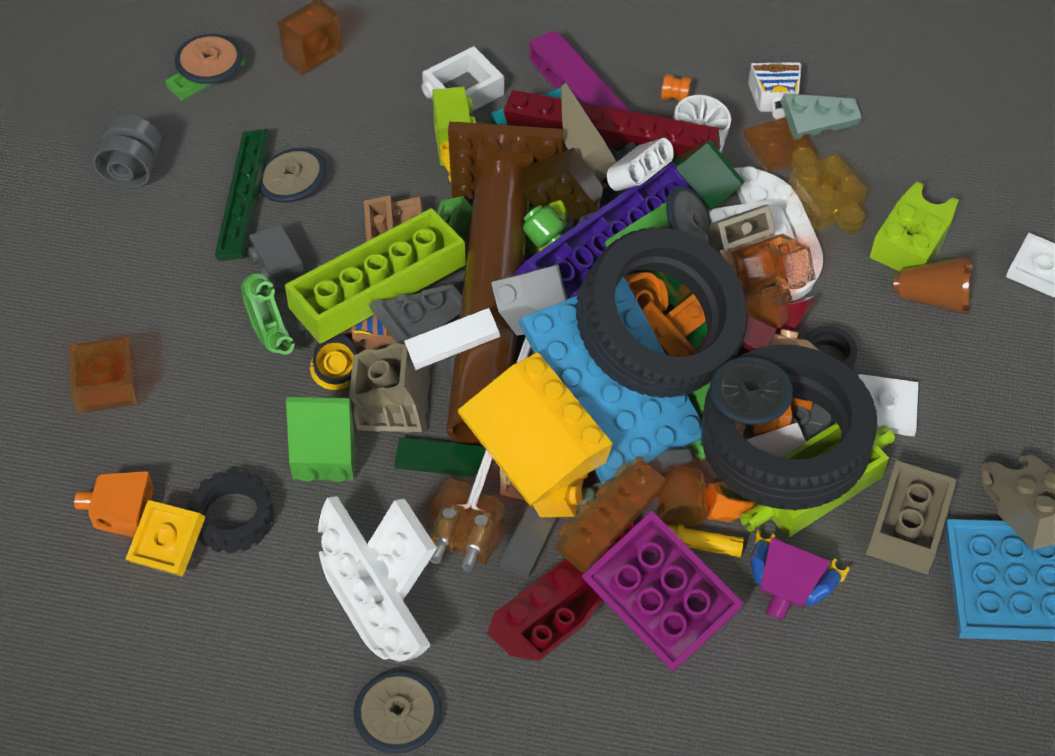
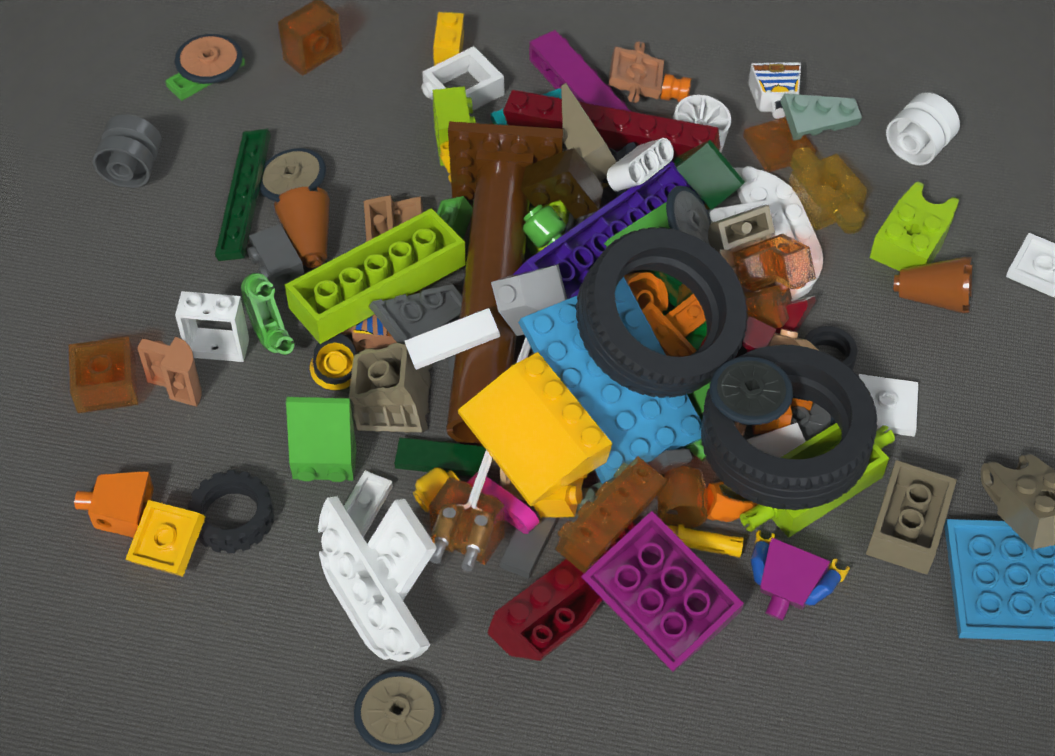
none -> nougat brick [137,337,202,407]
none -> white window [175,291,249,362]
none -> dark orange cone [274,186,330,268]
none -> white tile [322,470,393,549]
none -> yellow head [413,467,461,513]
none -> yellow brick [433,12,464,66]
none -> dark pink beam [466,472,539,534]
none -> nougat plate [608,41,664,103]
none -> white wheel [886,92,960,165]

